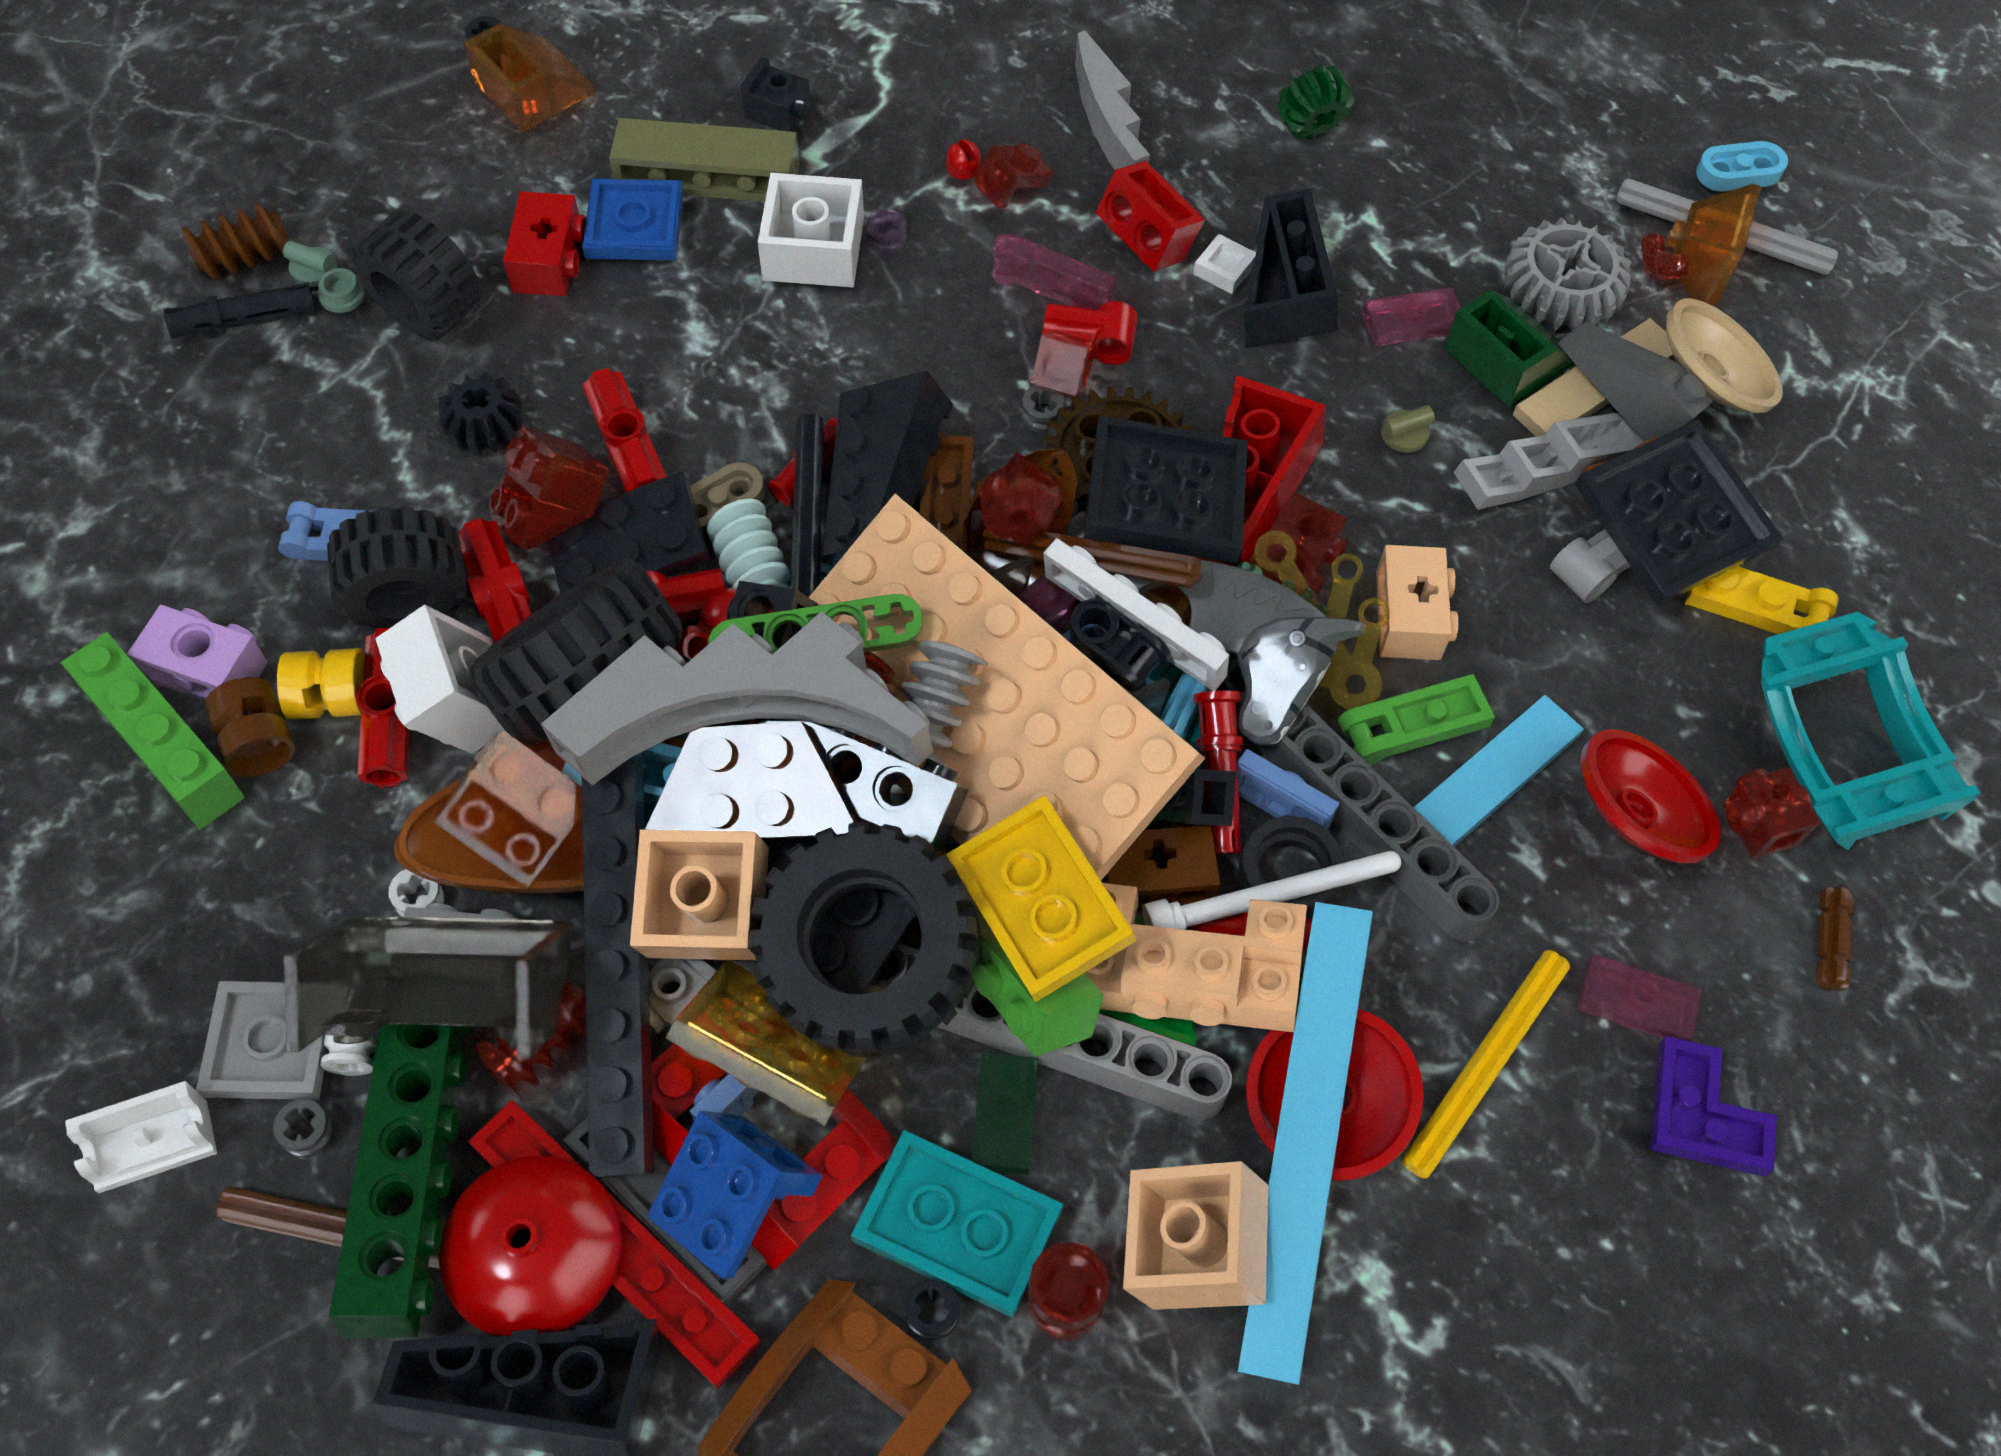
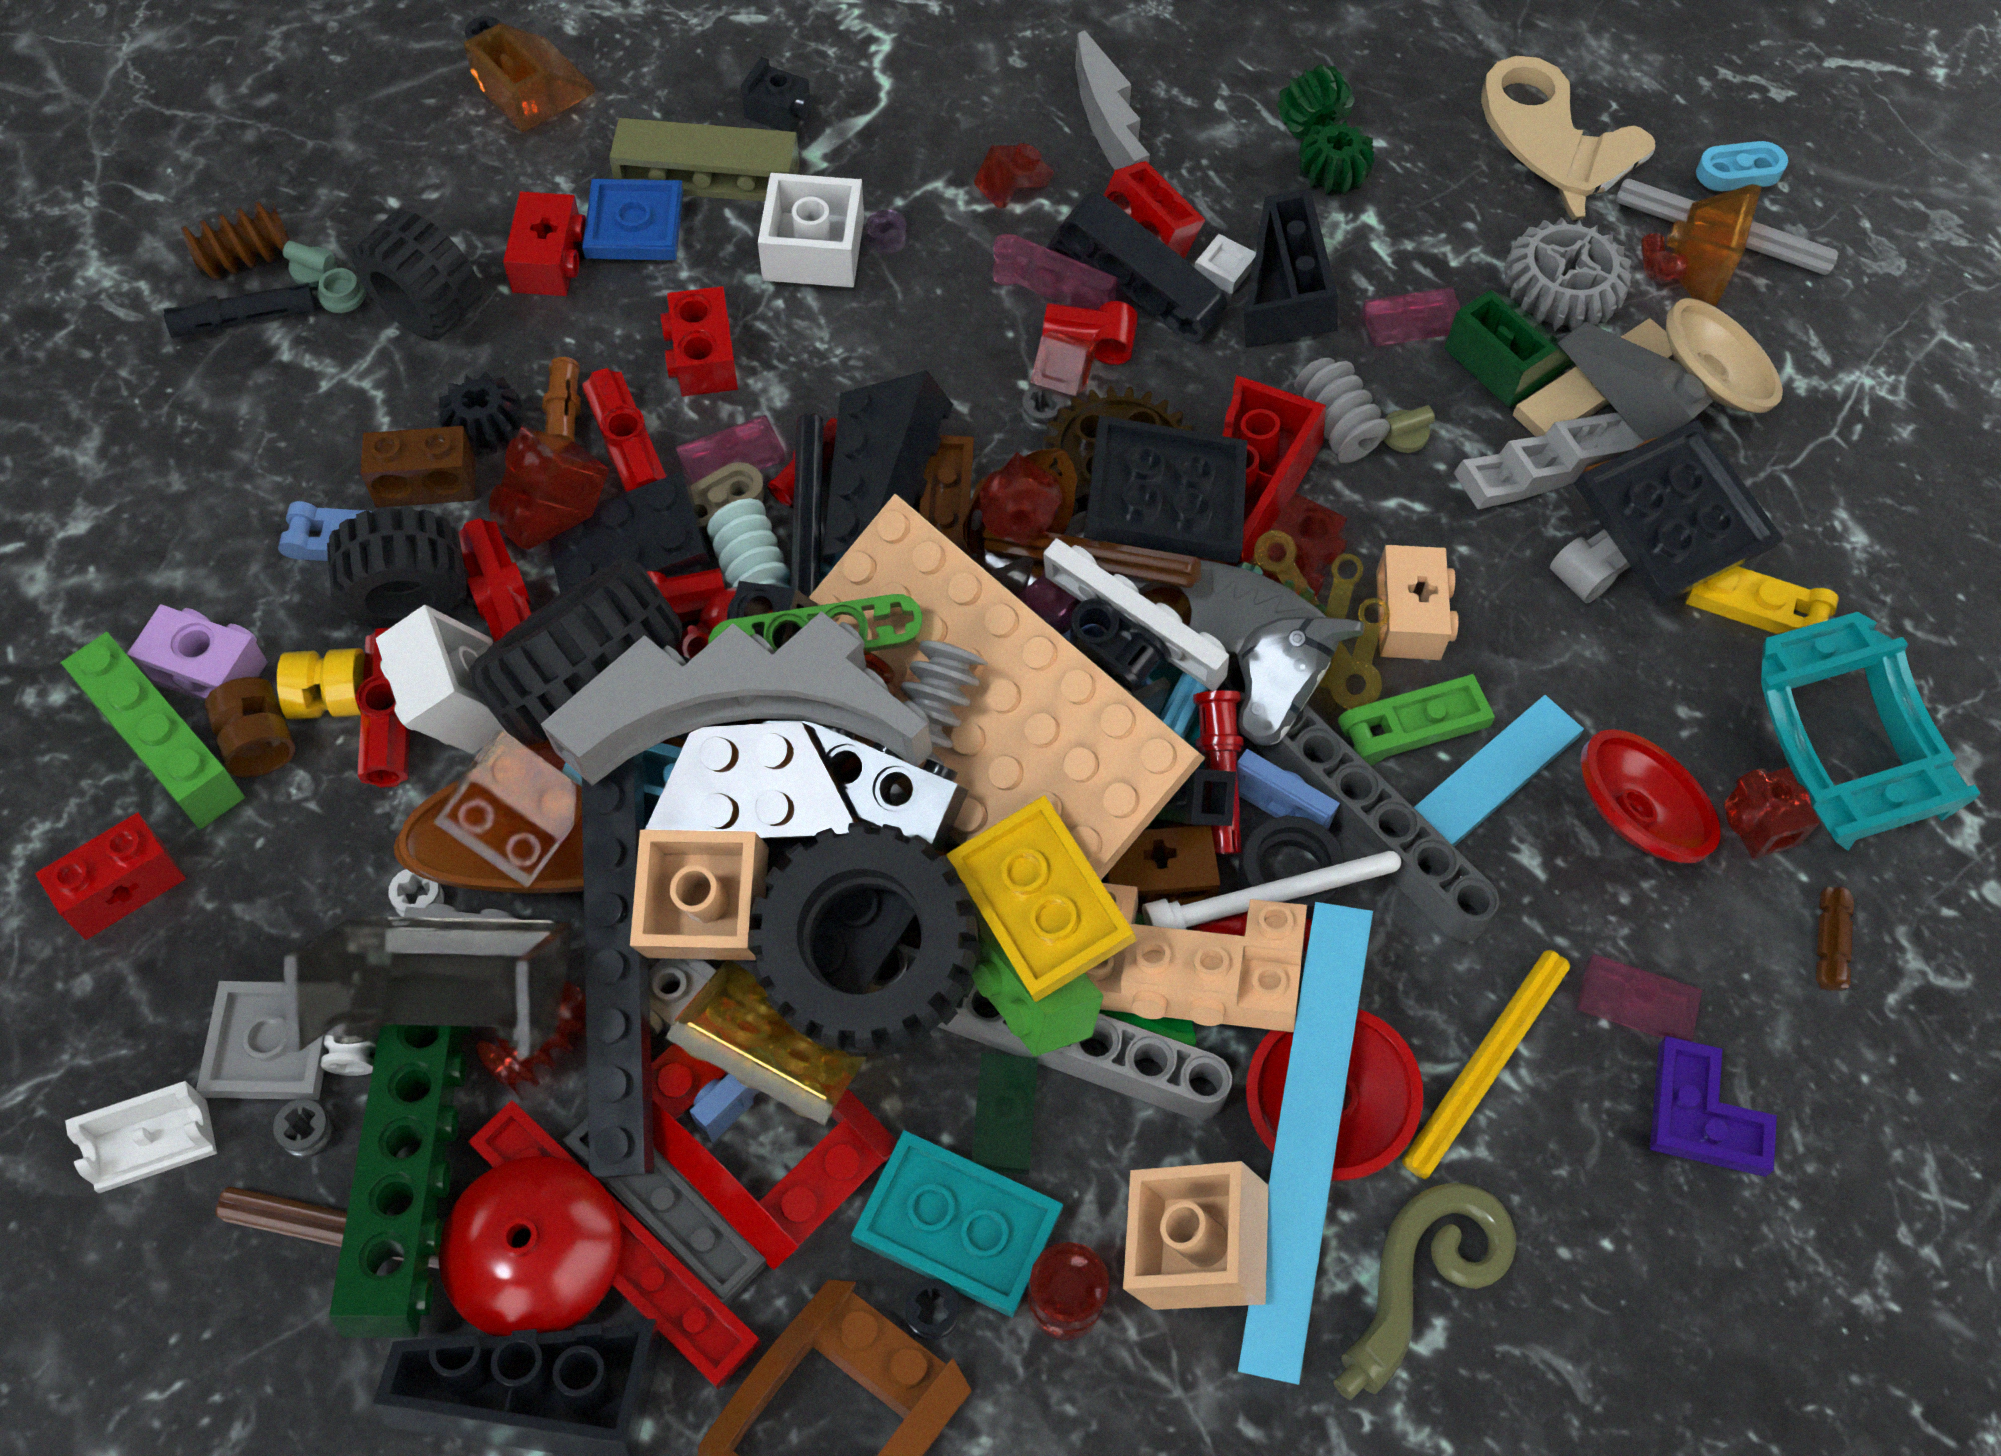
blue bracket [648,1111,823,1278] -> none
red hinge [946,139,981,180] -> none
none -> red brick [35,812,186,940]
none -> reddish brown brick [360,426,476,508]
none -> dark orange pin [542,357,582,453]
none -> red brick [660,286,738,397]
none -> clear pink plate [676,415,785,485]
none -> black beam [1045,192,1227,342]
none -> light grey piece [1294,358,1391,463]
none -> dark green gear [1298,119,1375,195]
none -> olive plant [1333,1182,1516,1400]
none -> tan animal [1481,56,1655,221]

